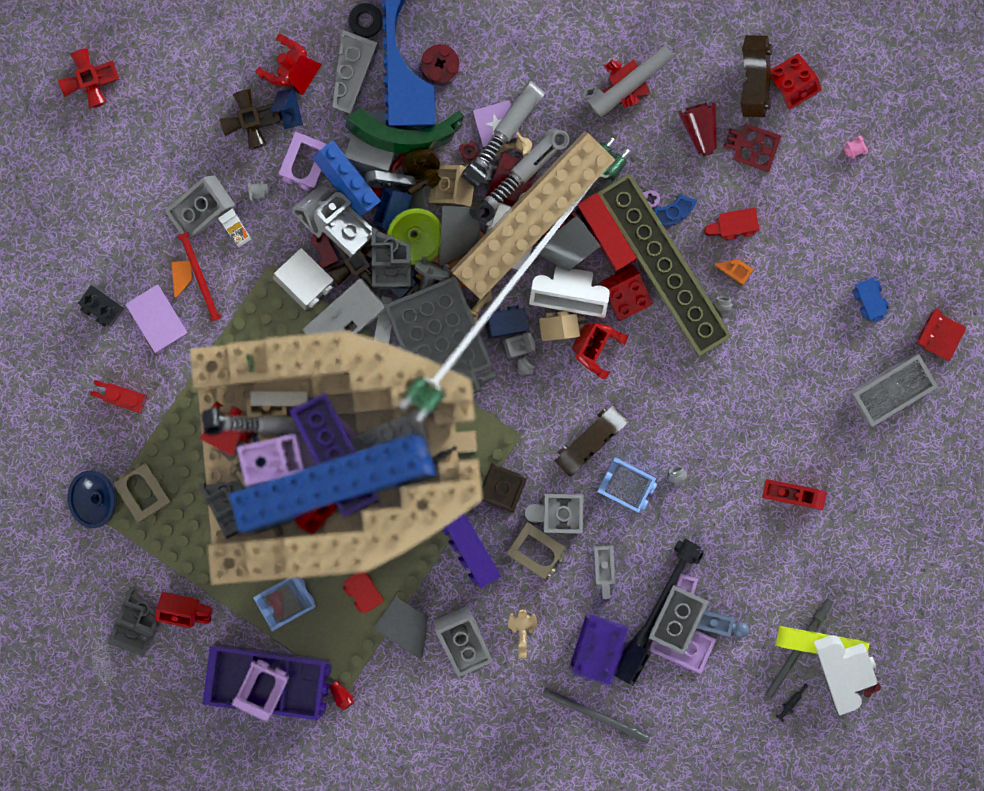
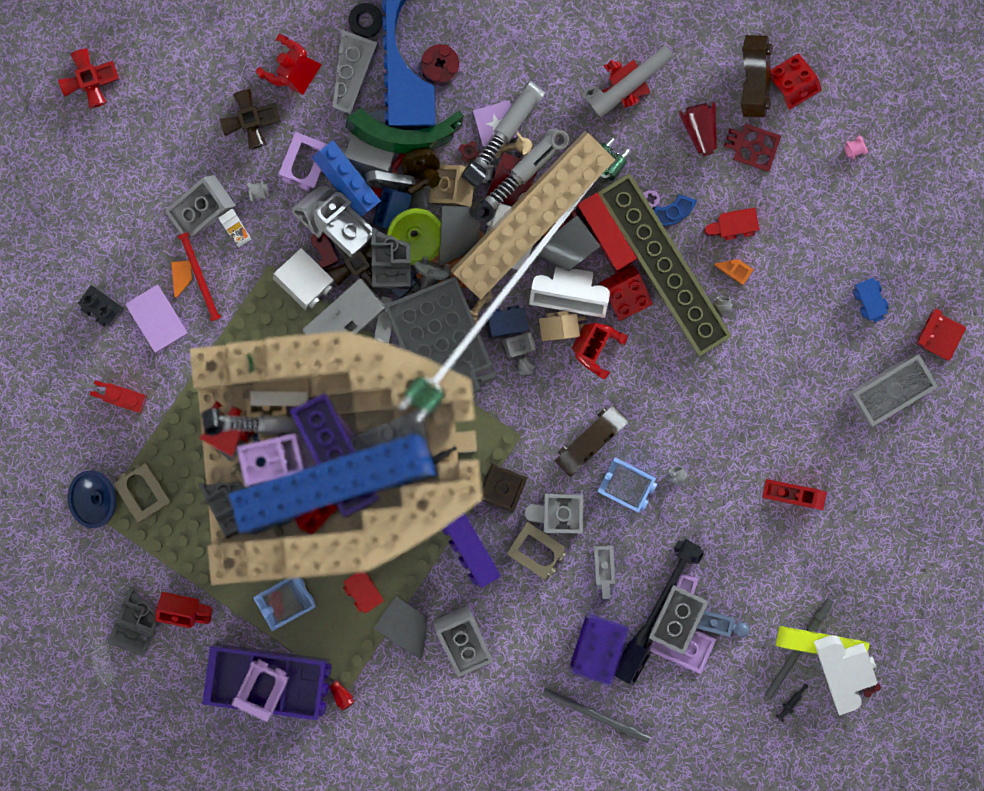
dark blue slope [270,88,303,129] -> none
tan piece [508,610,537,658] -> none

